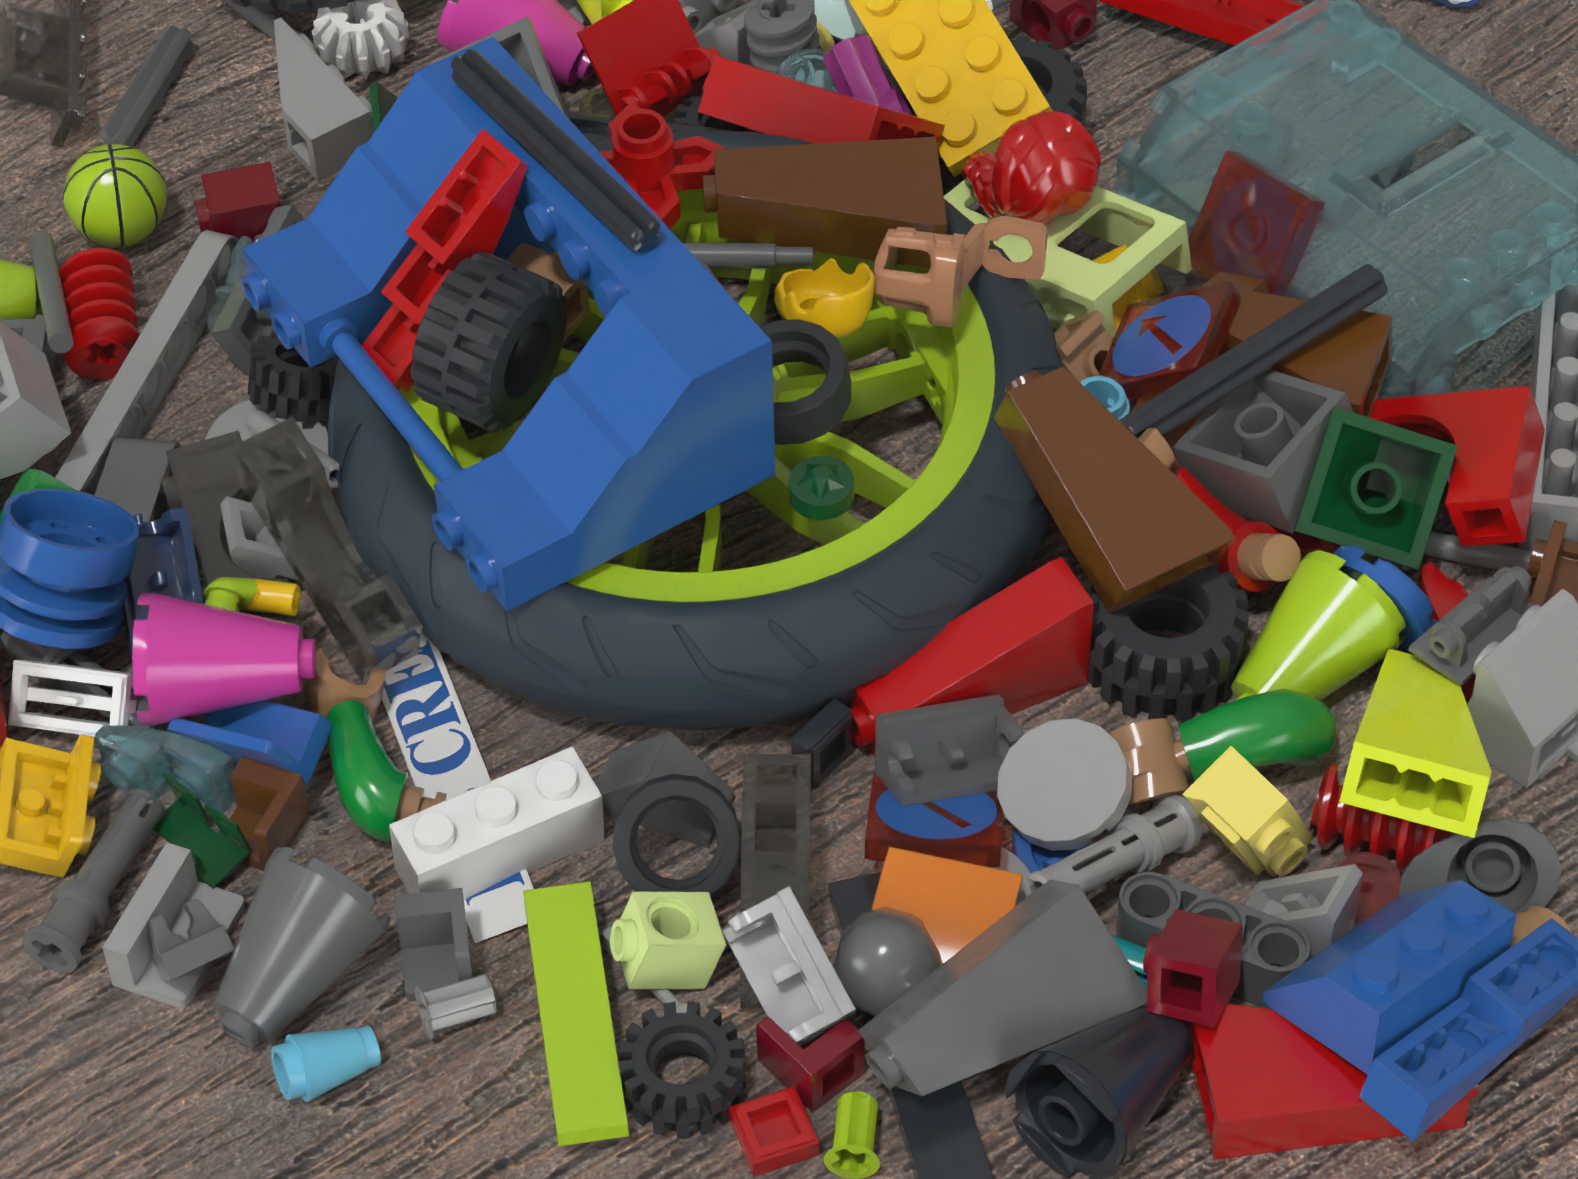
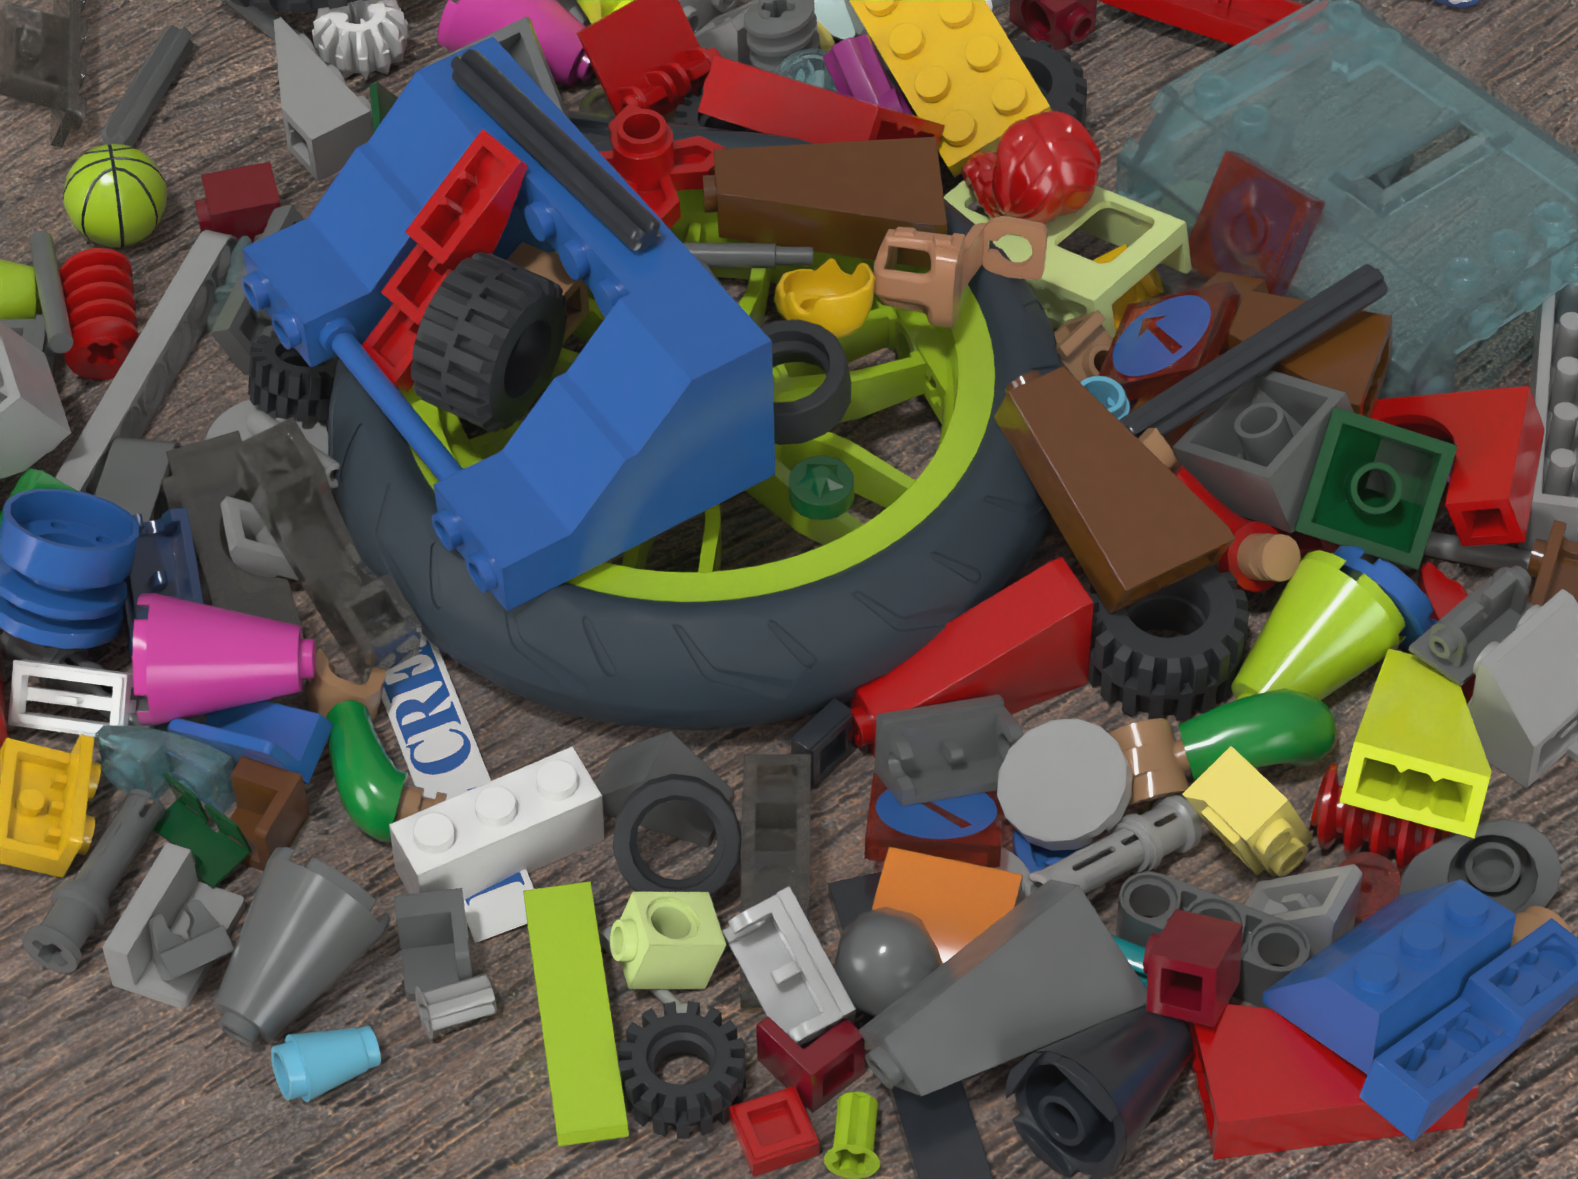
arm [204,577,301,616] -> none

